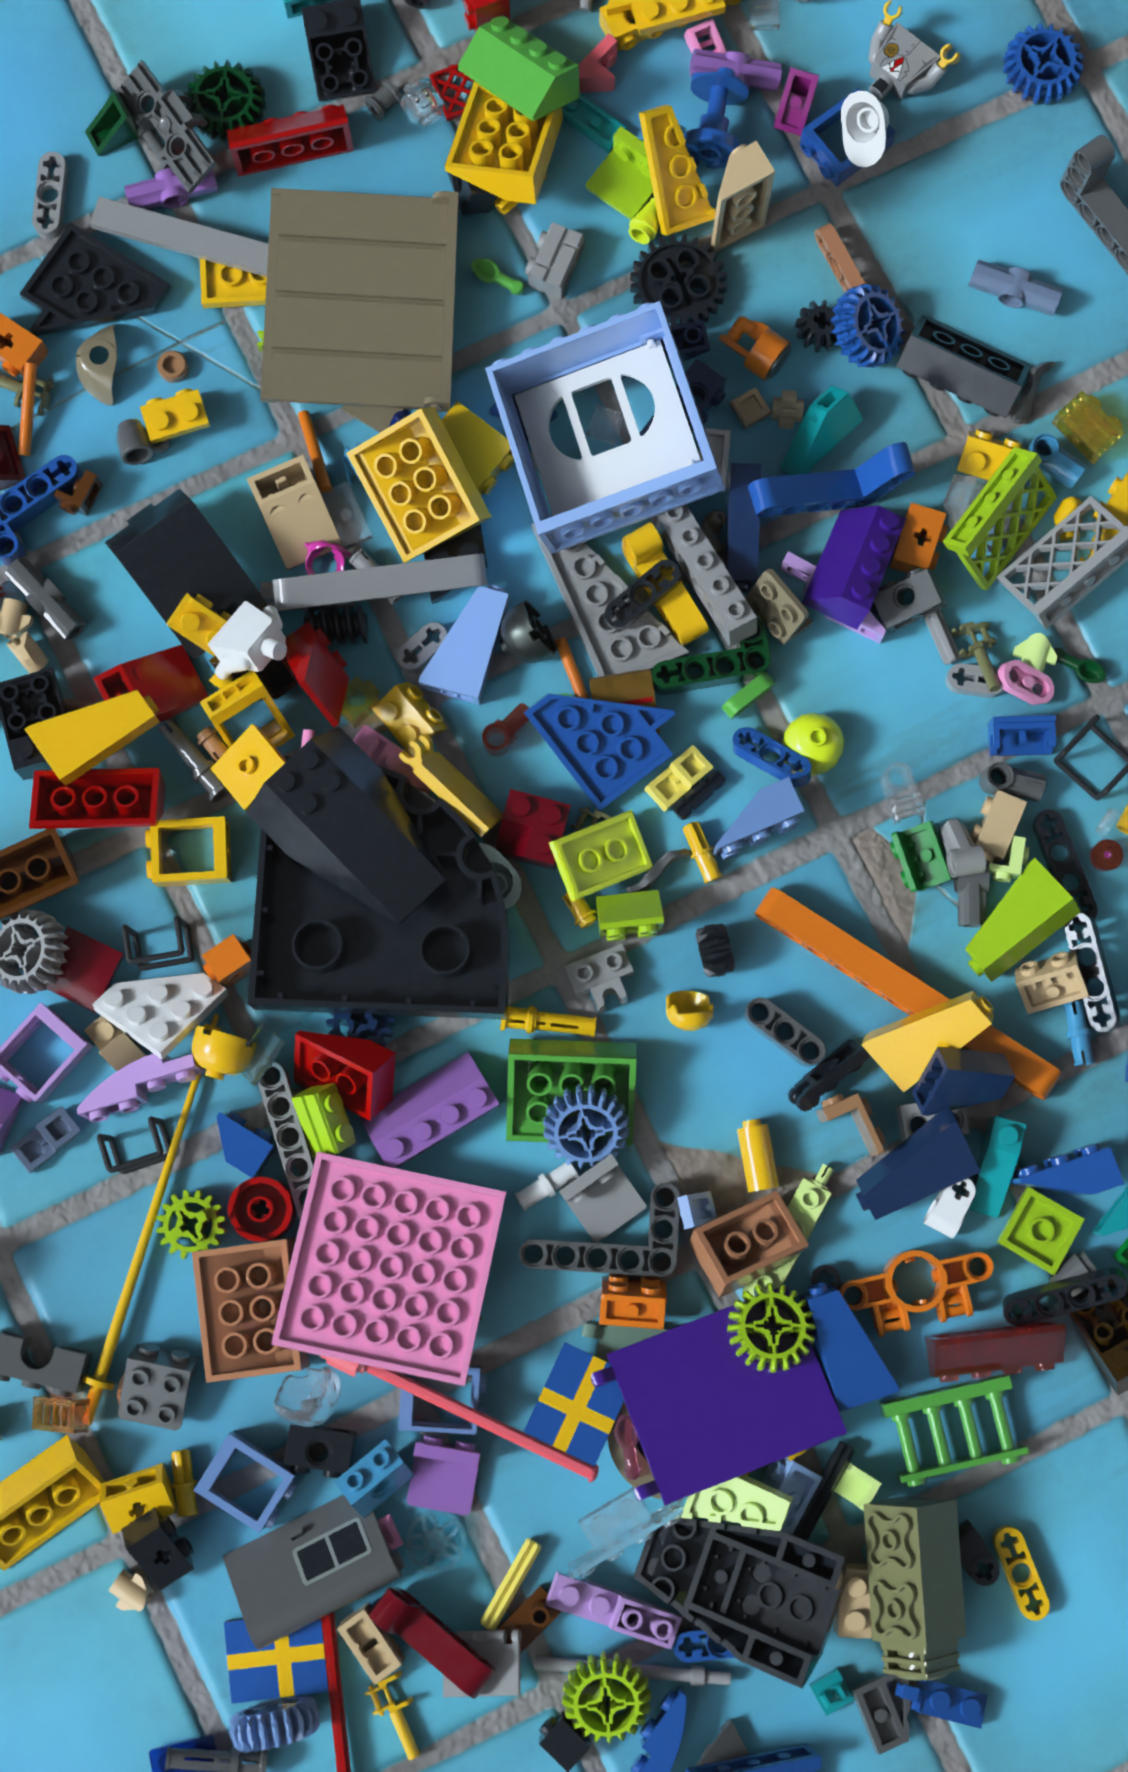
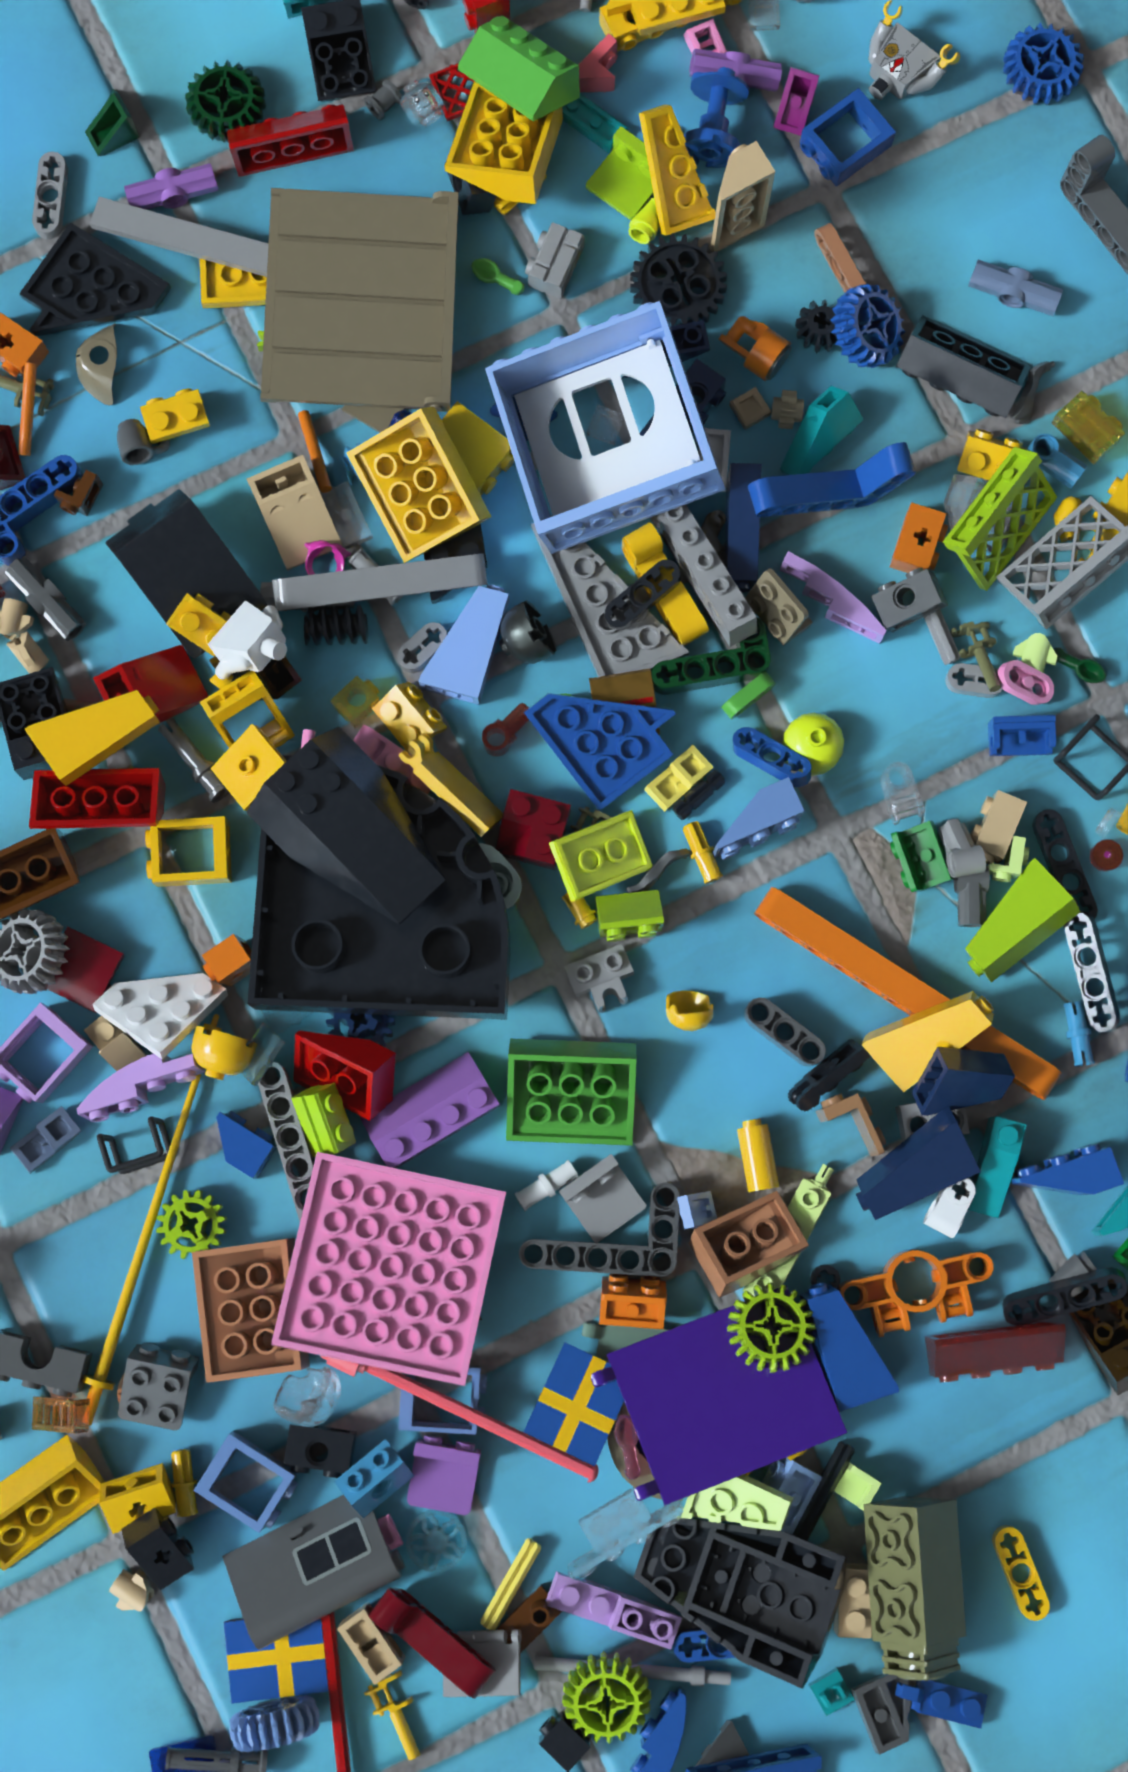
dark grey piece [116,60,217,193] -> none
black piece [122,916,194,971] -> none
medium nougat tile [157,351,189,383] -> none
medium nougat pin [196,726,228,762] -> none
red brick [228,1177,297,1242] -> none
red slope [285,621,349,727] -> none
yellow pin [500,1005,597,1037] -> none
medium blue gear [543,1084,629,1169] -> none
orange bar [555,637,589,698] -> none
black gear [695,923,735,977] -> none
dark purple slope [801,506,906,630] -> none
white piece [841,91,889,167] -> none
bright green fence [879,1373,1029,1487] -> none
black piece [958,1519,1000,1586] -> none
dark grey piece [979,762,1046,802] -> none
lime plate [996,1187,1085,1275] -> none
tan bracket [1015,951,1089,1014] -> none

